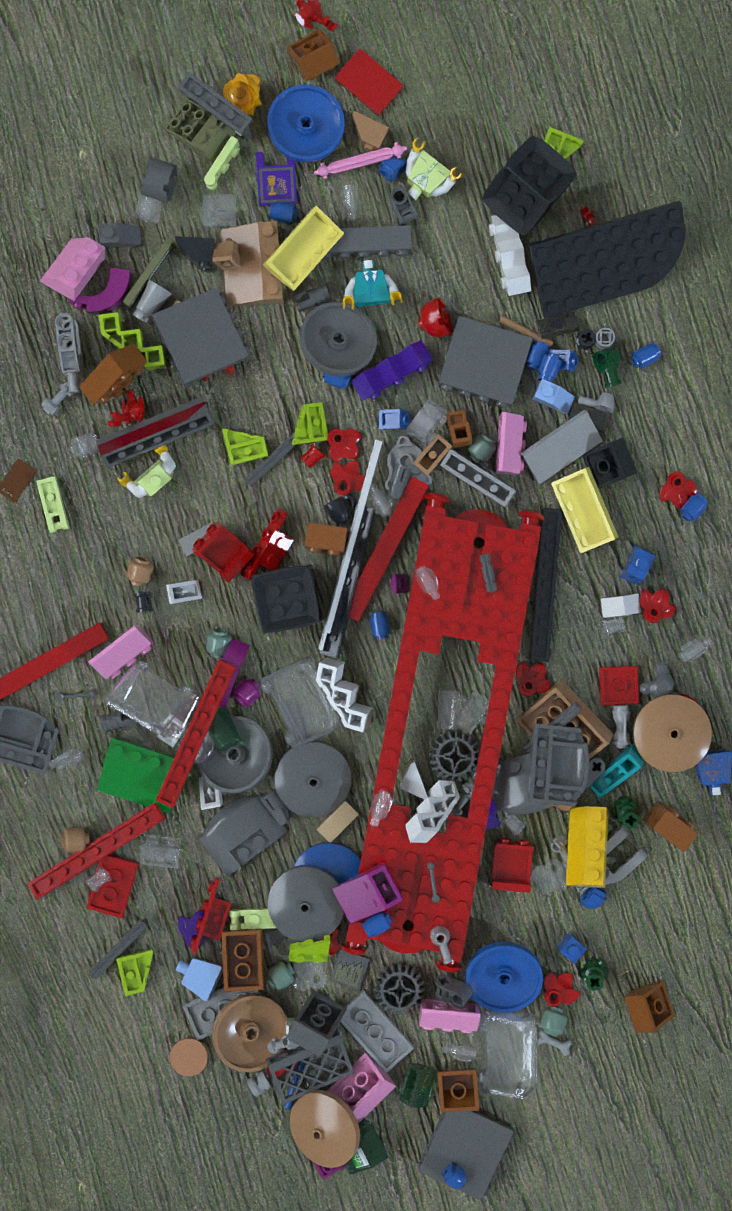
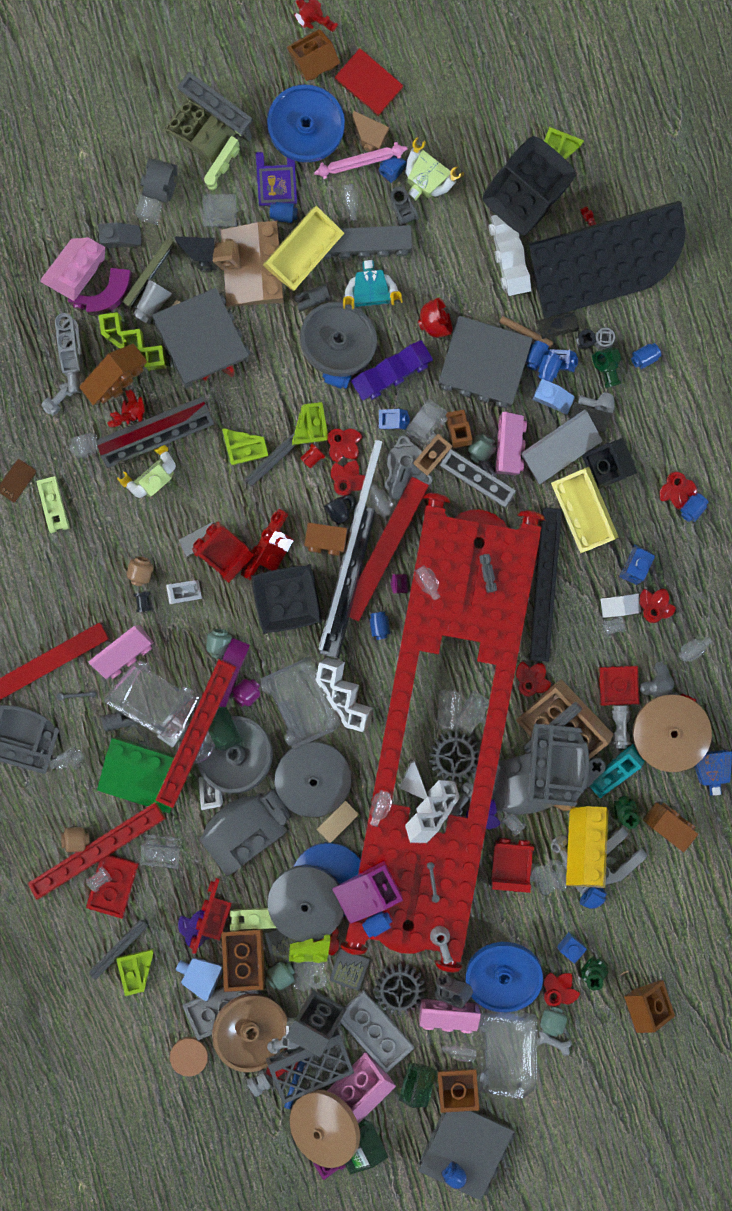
light orange hair [223,73,262,115] -> none

